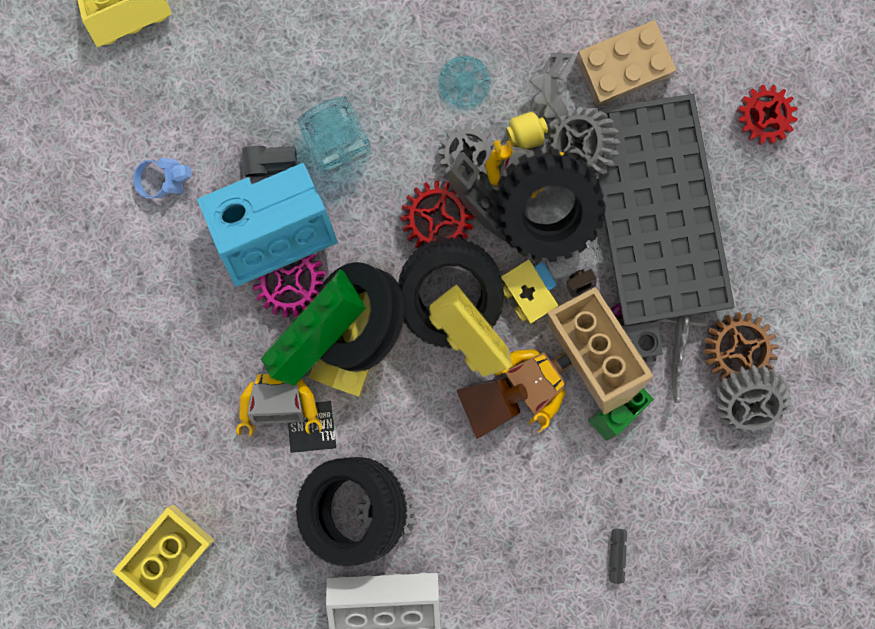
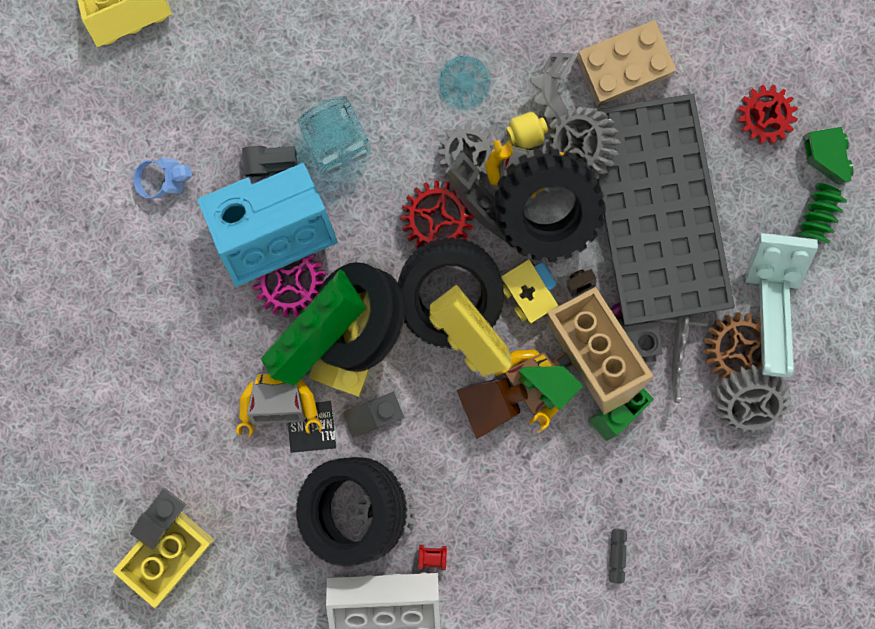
none -> dark grey slope [130,488,187,551]
none -> dark grey slope [343,392,404,437]
none -> red bush [418,545,447,570]
none -> green slope [518,366,584,410]
none -> light aqua bracket [745,233,818,378]
none -> green piece [795,183,847,244]
none -> green slope [803,127,854,185]

